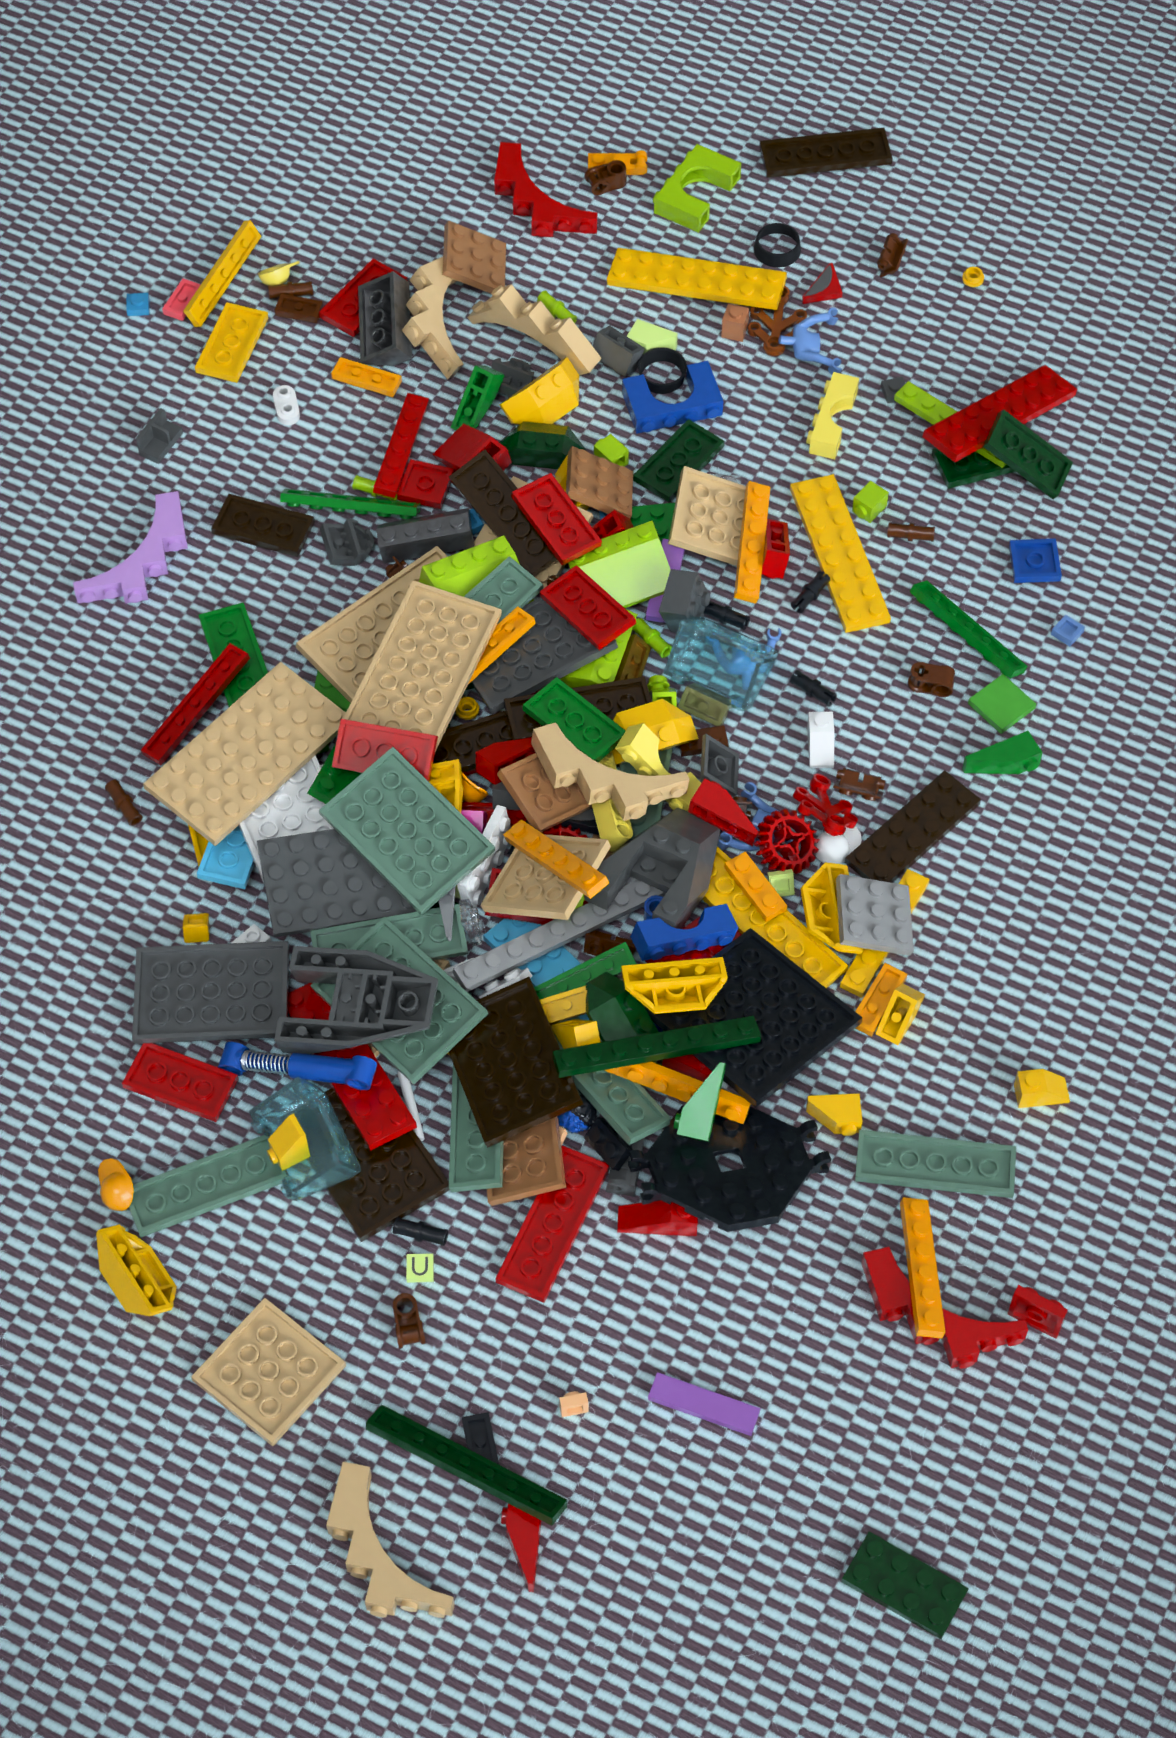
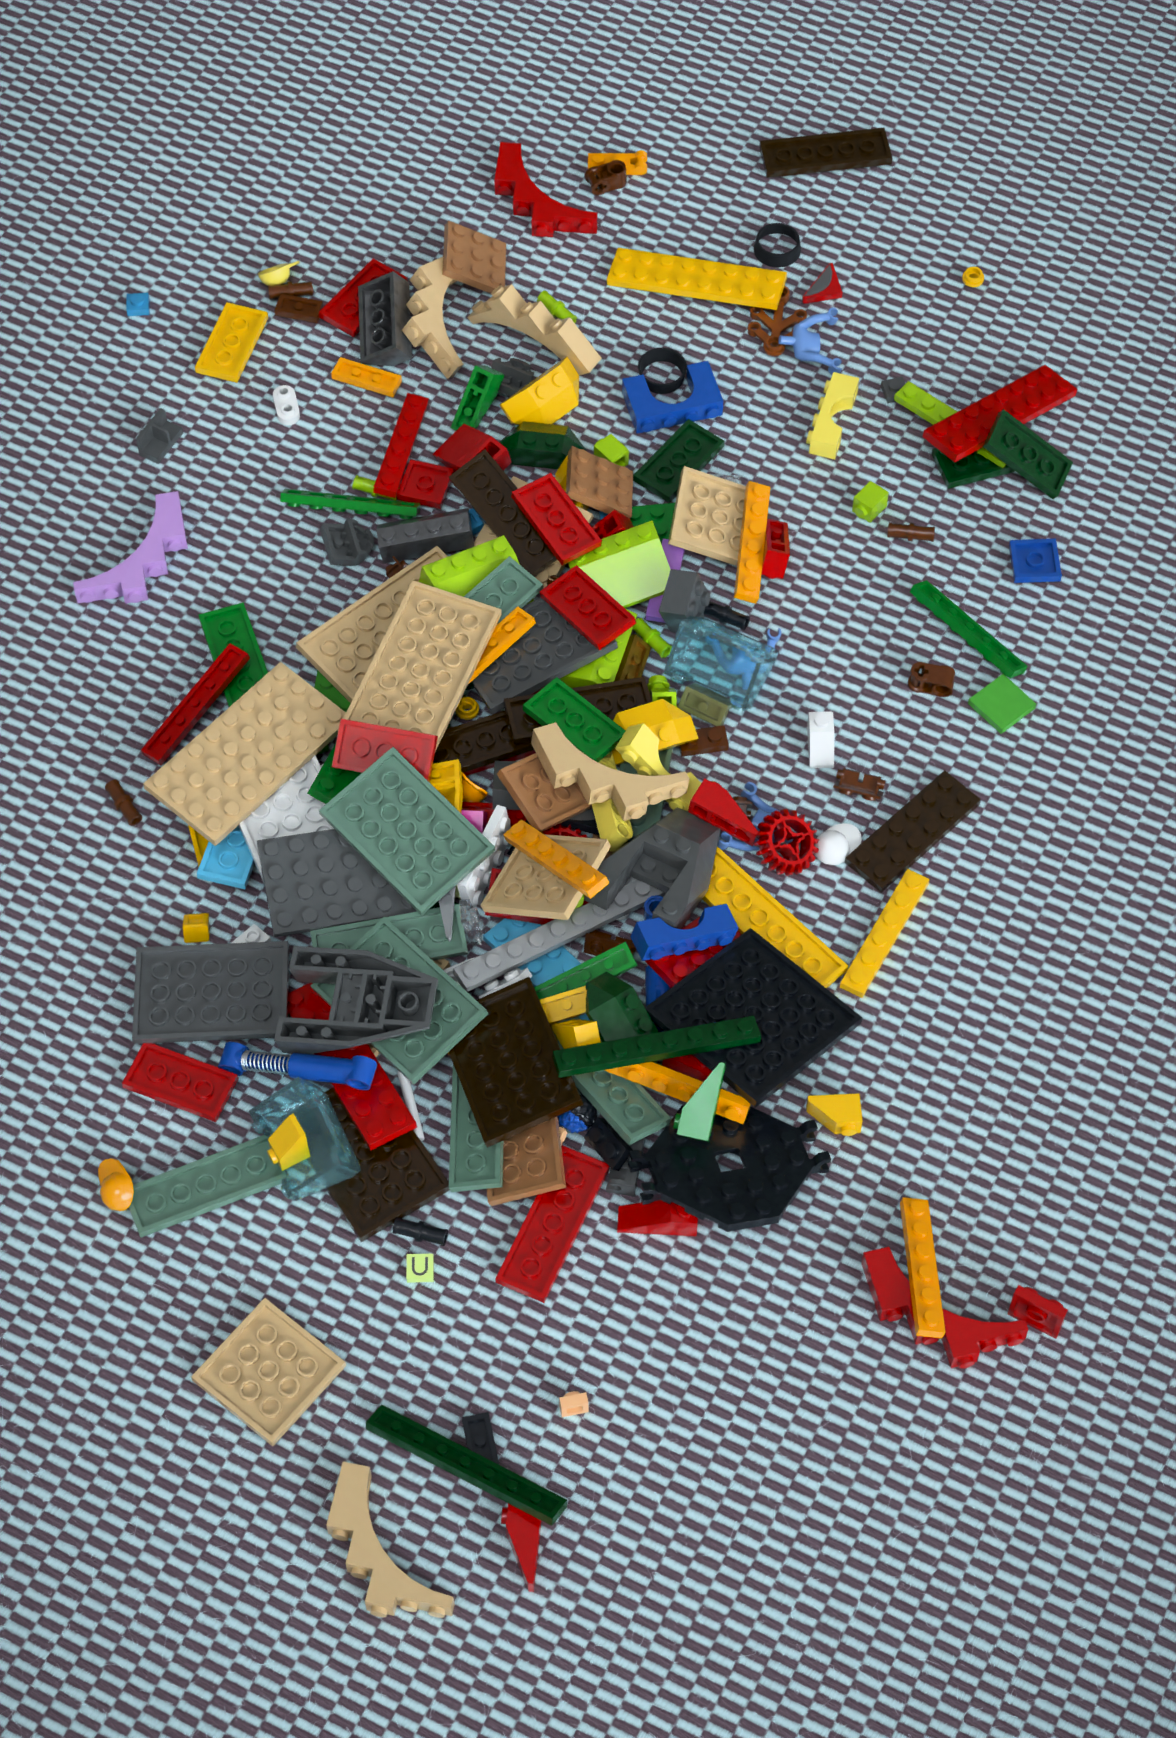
yellow wedge [96,1224,177,1316] -> none
coral plate [162,278,201,321] -> none
yellow plate [183,220,262,327] -> none
dark brown plate [211,494,315,557] -> none
reddish brown piece [393,1293,426,1349] -> none
red slope [476,737,536,785] -> none
dark grey brick [593,326,645,377] -> none
yellow wedge [621,957,728,1014] -> none
yellowish green slope [627,319,678,354] -> none
medium lavender tile [648,1372,761,1436] -> none
lime arch [653,144,741,233] -> none
dark grey slope [700,734,739,797] -> none
nougat brick [721,303,749,342] -> none
light orange plate [724,851,787,922] -> none
yellowish green tile [767,869,795,897] -> none
yellow plate [790,474,891,633] -> none
black pin [790,670,837,707] -> none
black pin [791,571,830,613] -> none
red plant [793,774,858,836] -> none
yellow wedge [800,862,863,954] -> none
light grey plate [836,874,914,956] -> none
dark green plate [841,1531,969,1640] -> none
light orange plate [855,963,907,1037] -> none
sand green plate [855,1129,1016,1198] -> none
yellow slope [875,983,925,1045] -> none
reddish brown hinge [877,233,908,277] -> none
green slope [962,731,1043,774] -> none
yellow slope [1014,1069,1070,1108] -> none
medium blue plate [1051,615,1085,647] -> none

